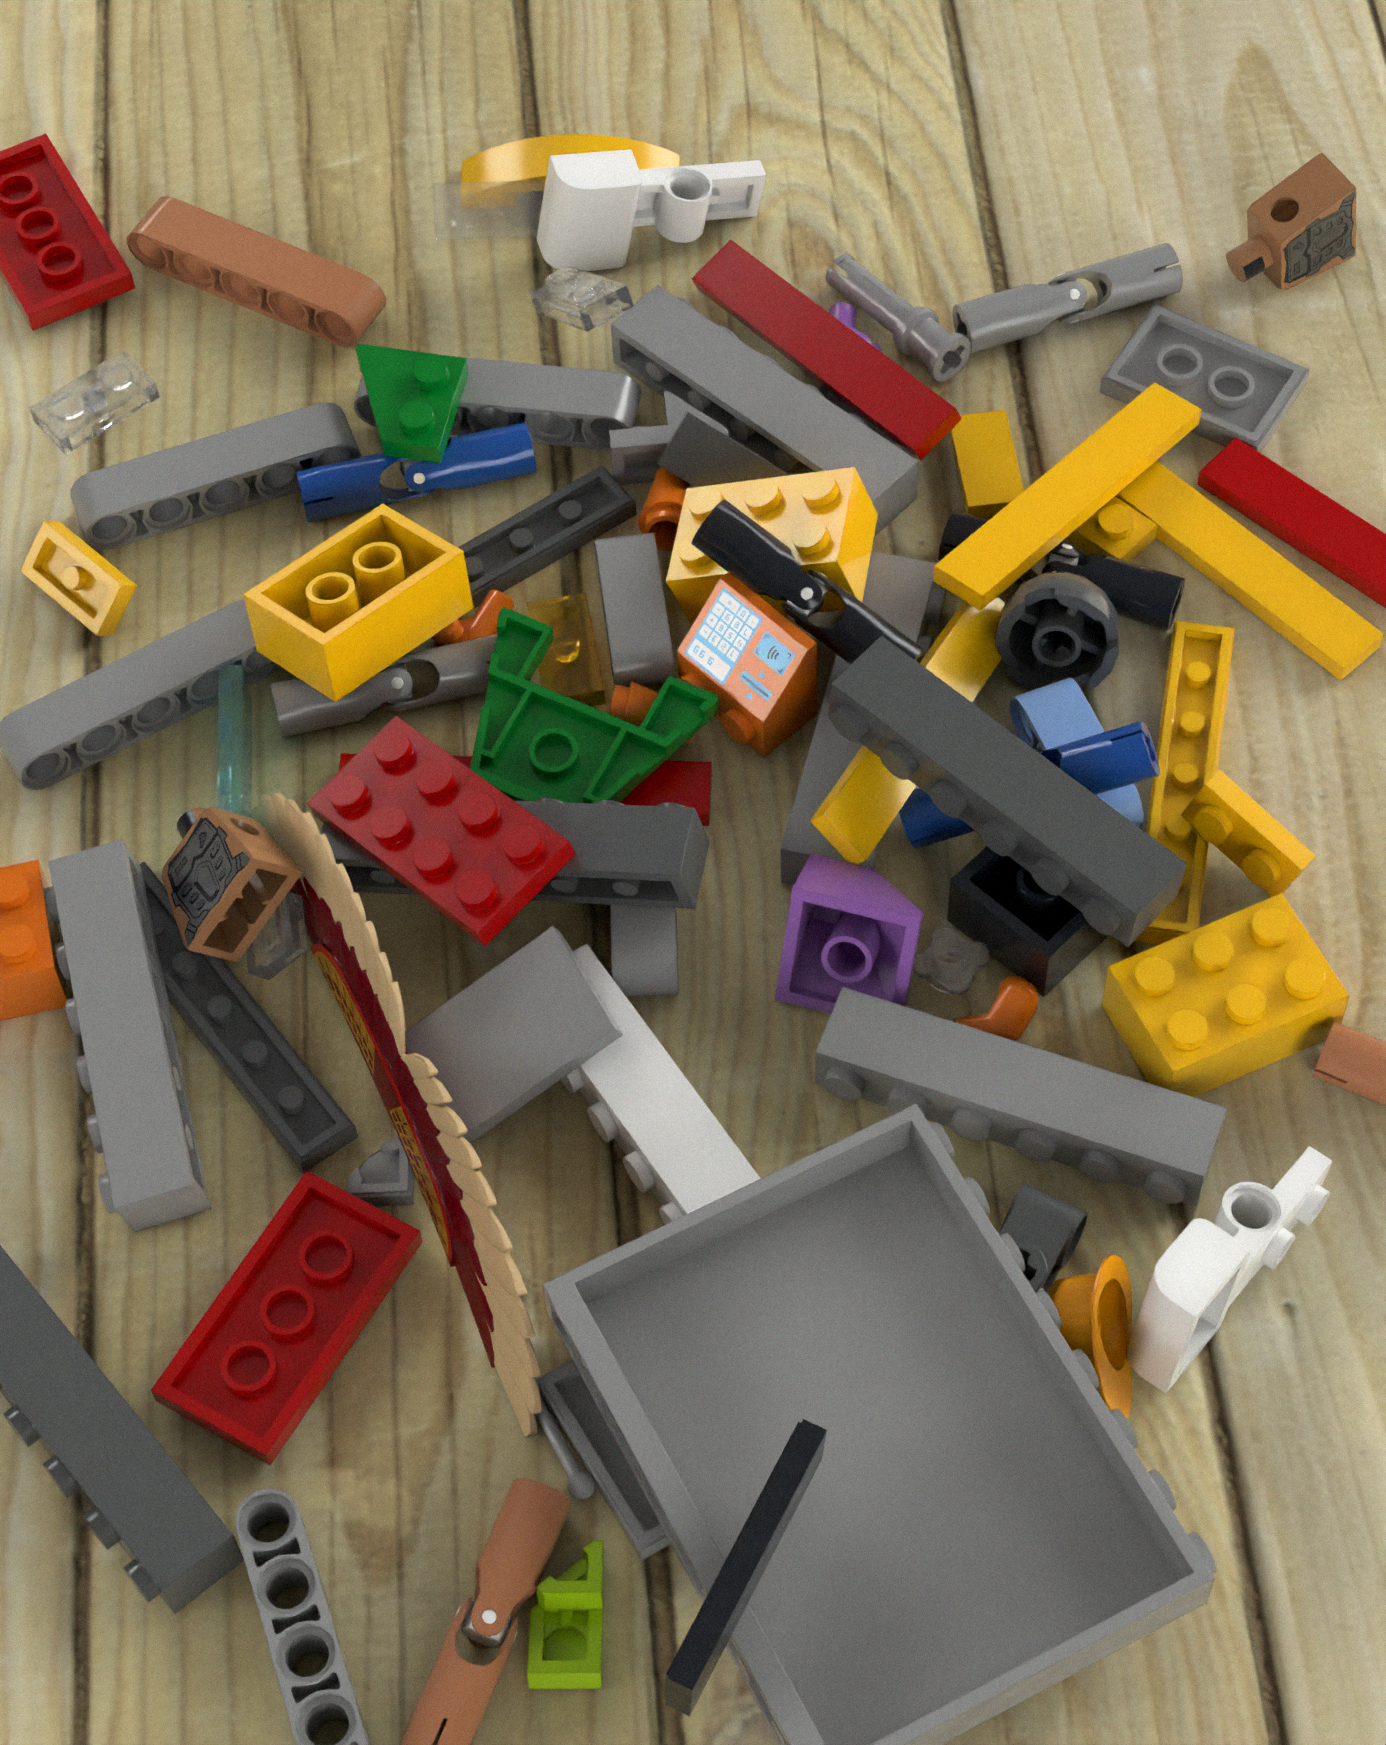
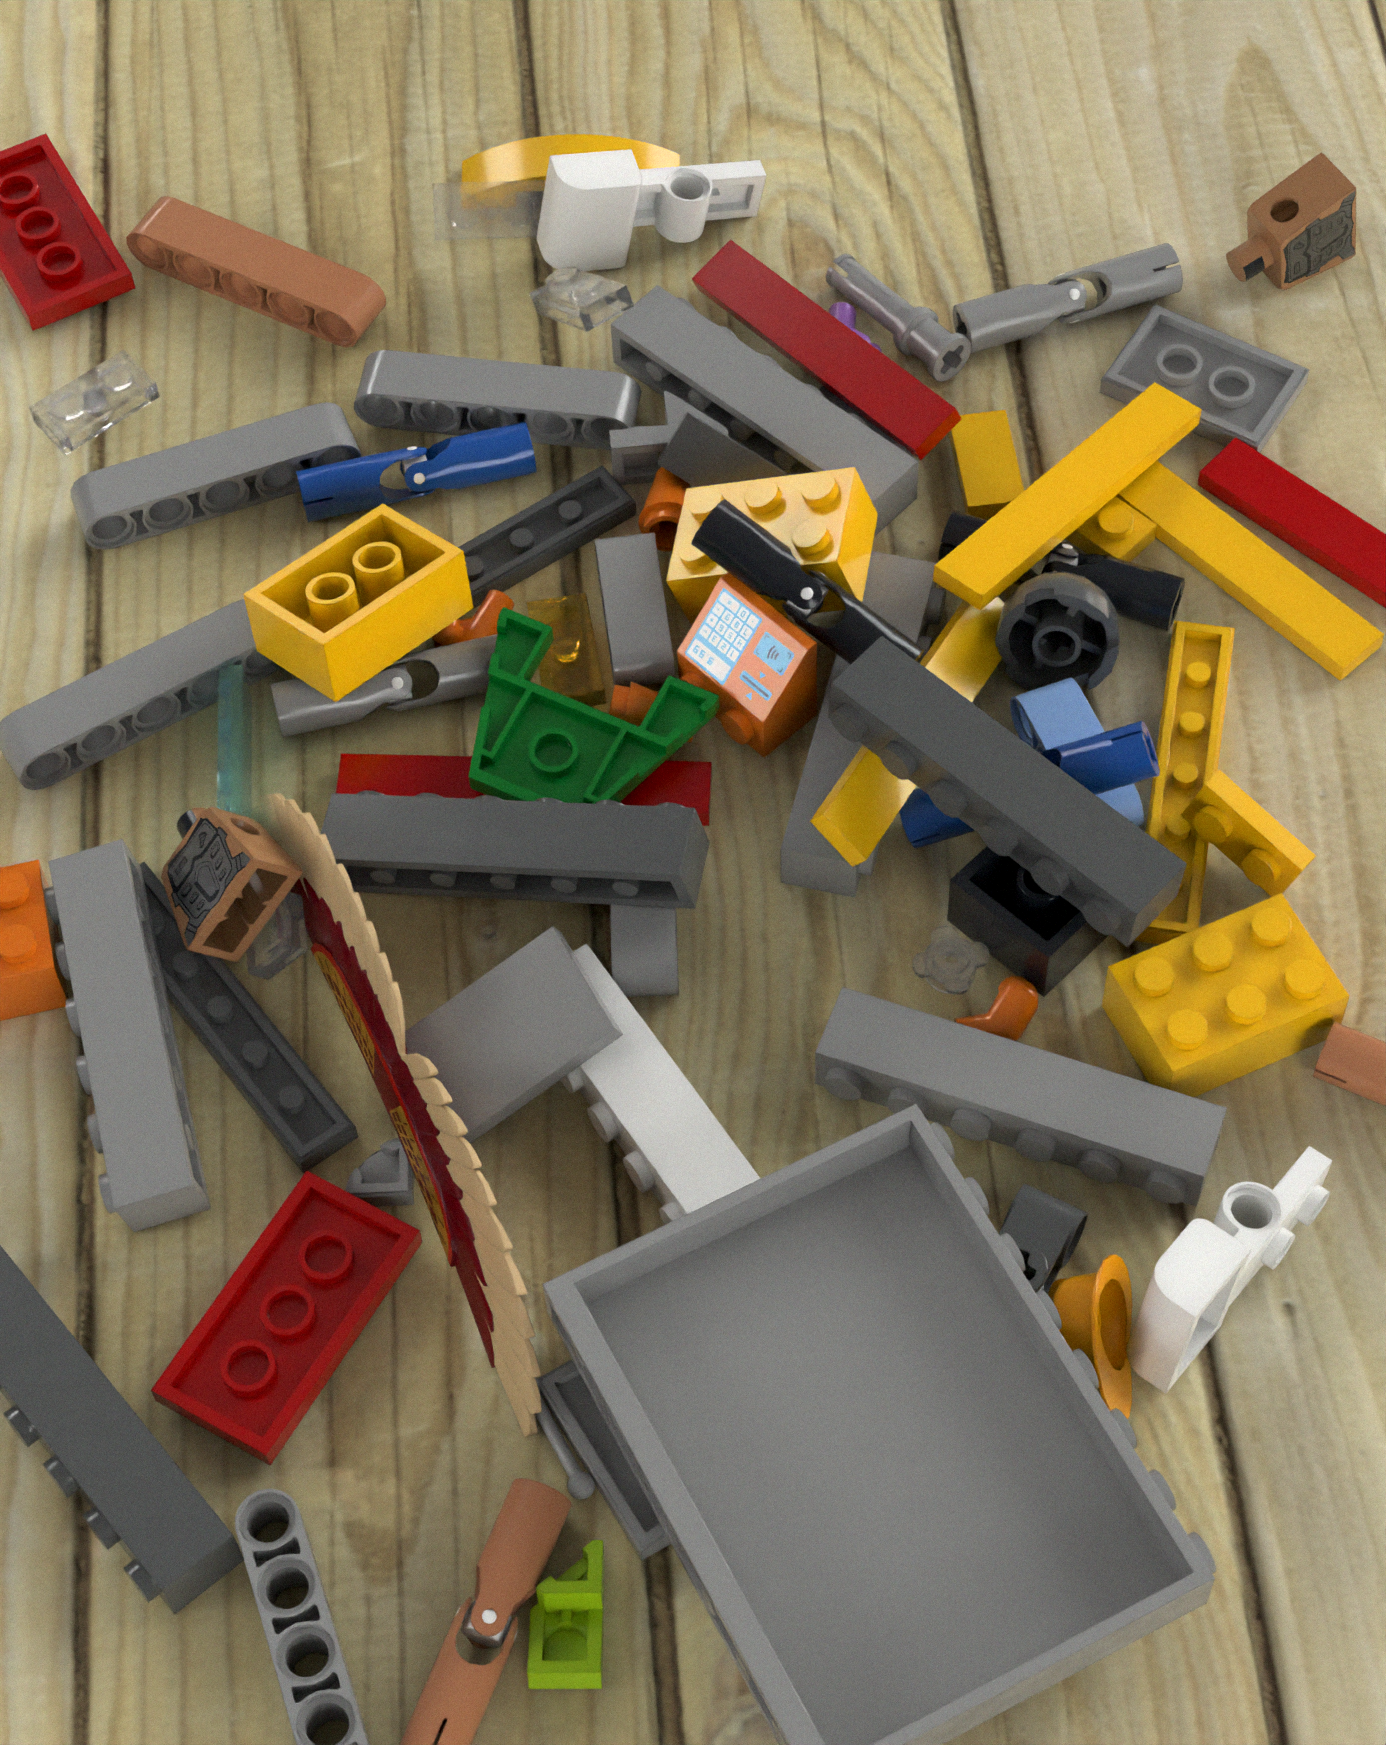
yellow plate [20,521,137,636] -> none
red plate [307,716,576,946] -> none
green wing [356,344,469,463] -> none
black tile [664,1419,827,1717] -> none
medium lavender slope [775,853,923,1014] -> none

